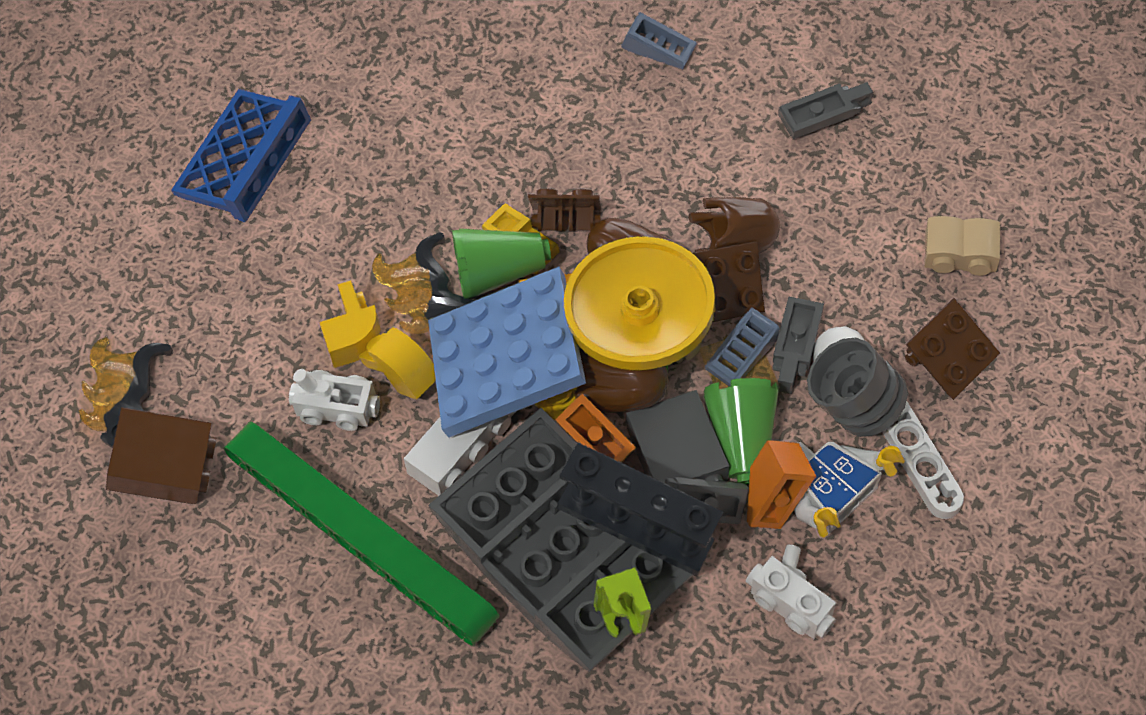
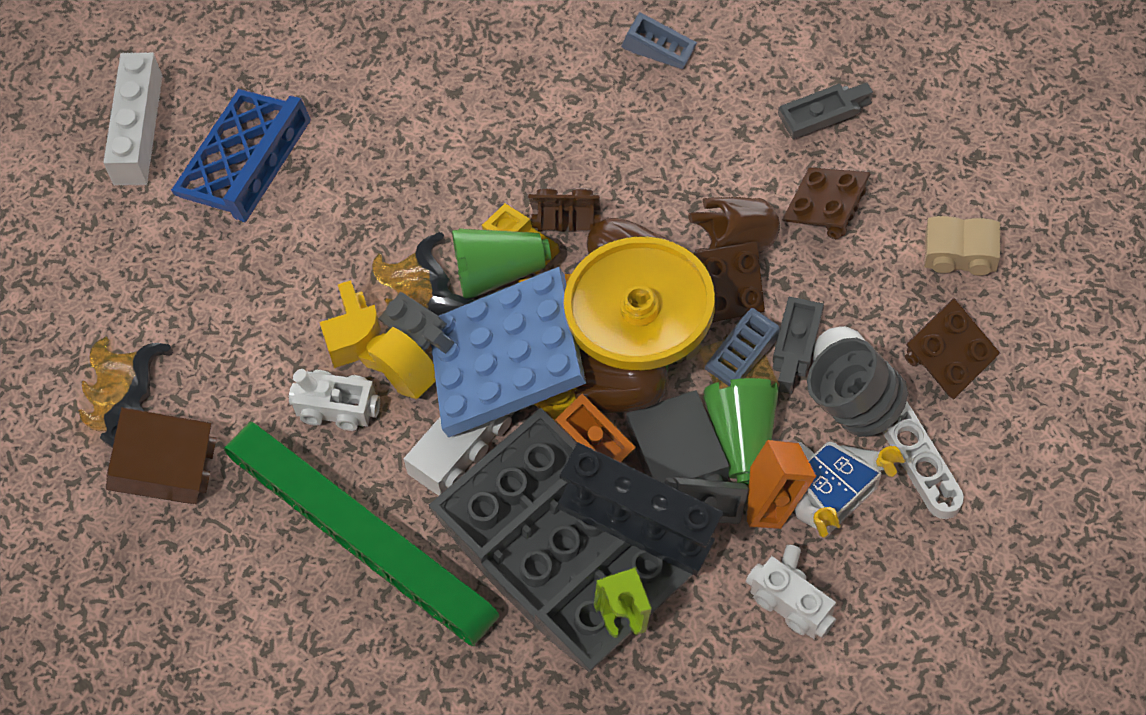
none -> white brick [103,53,162,185]
none -> dark grey hinge [378,292,455,354]
none -> reddish brown hinge [782,167,871,240]

